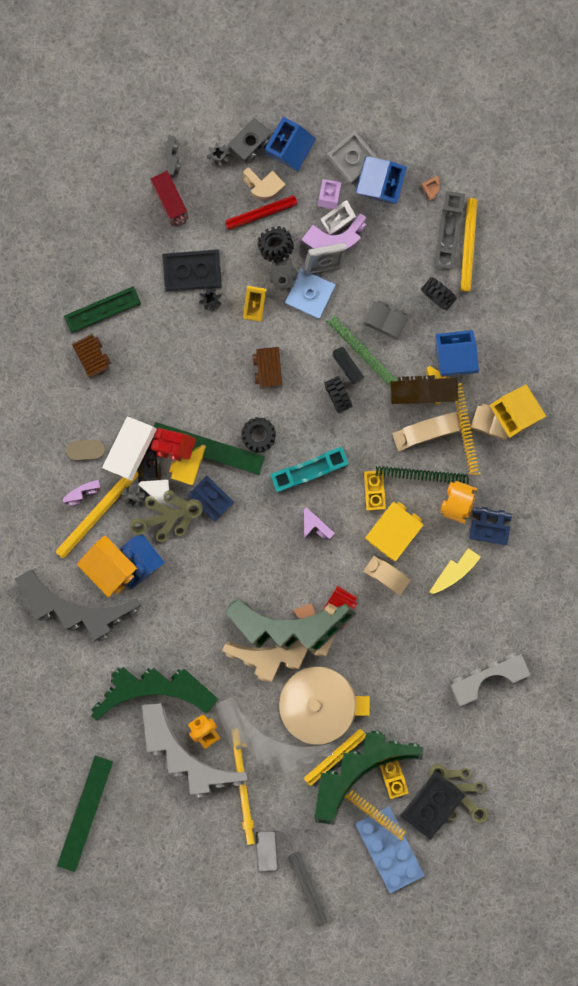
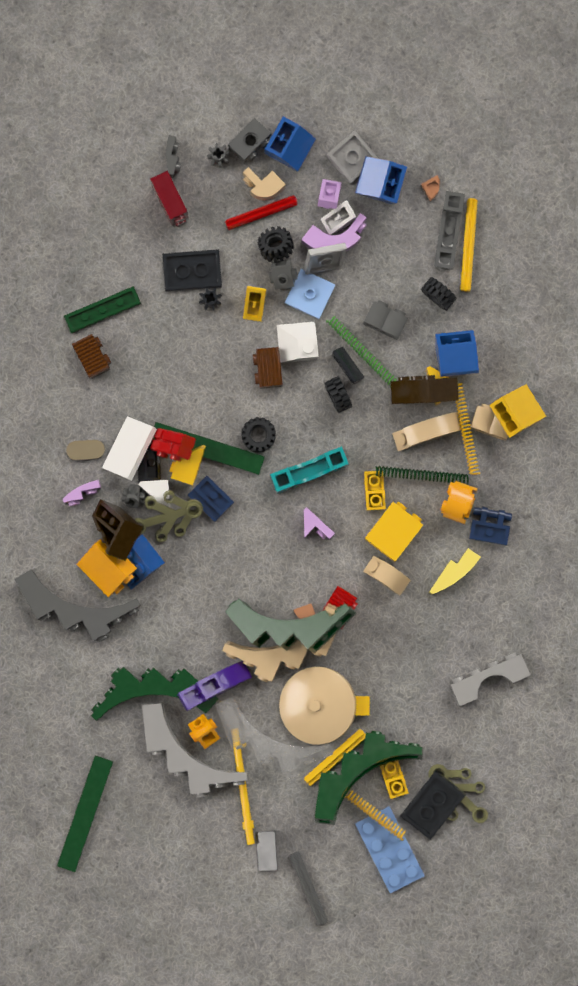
yellow axle [56,471,139,558] -> none
none -> dark brown wedge [92,499,143,561]
none -> dark purple slope [177,661,252,711]
none -> white slope [277,322,319,363]

